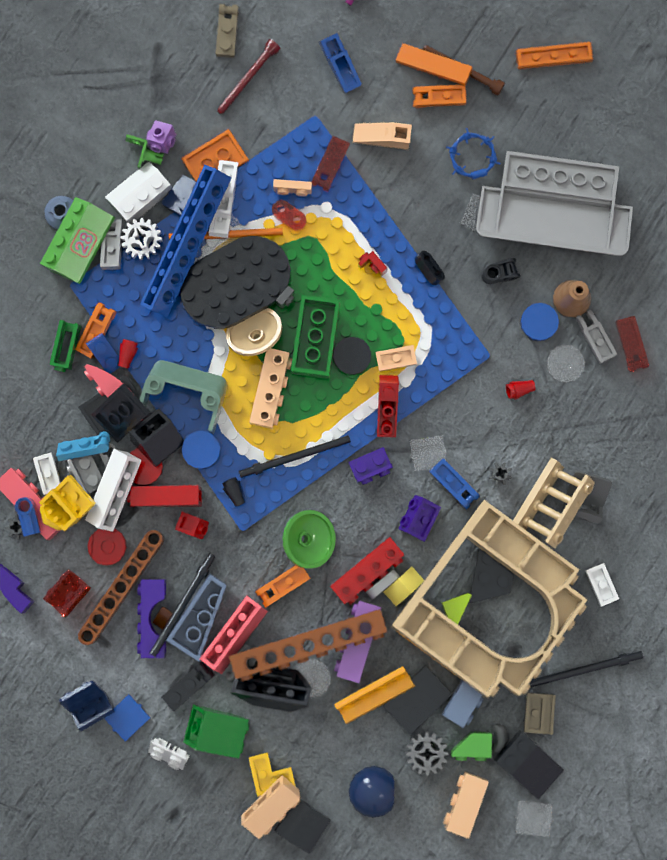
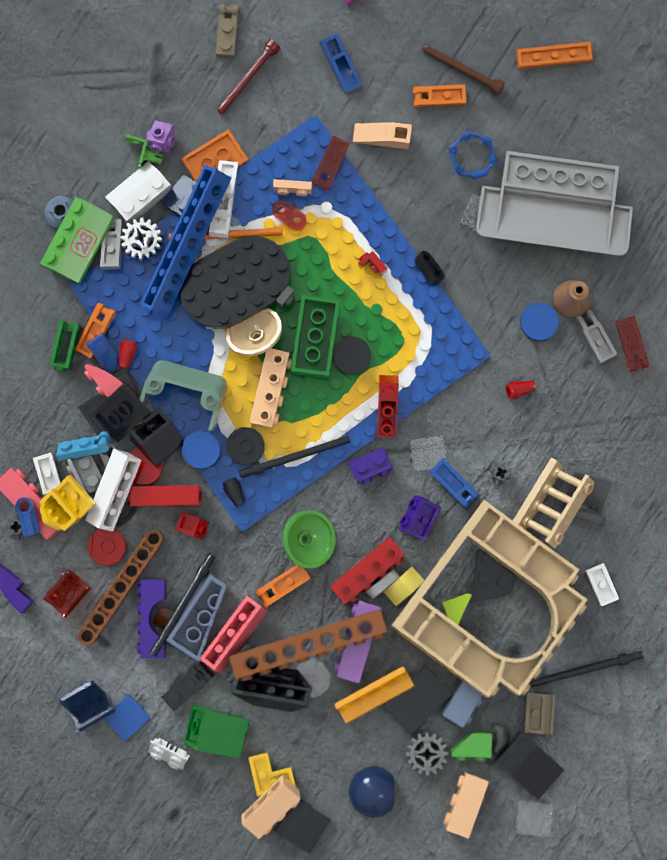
light nougat plate [376,345,417,372] -> none
orange tile [396,44,472,86] -> none
black piece [482,258,521,284] -> none
clear tile [546,345,585,383] -> none
none -> black tile [227,427,265,465]

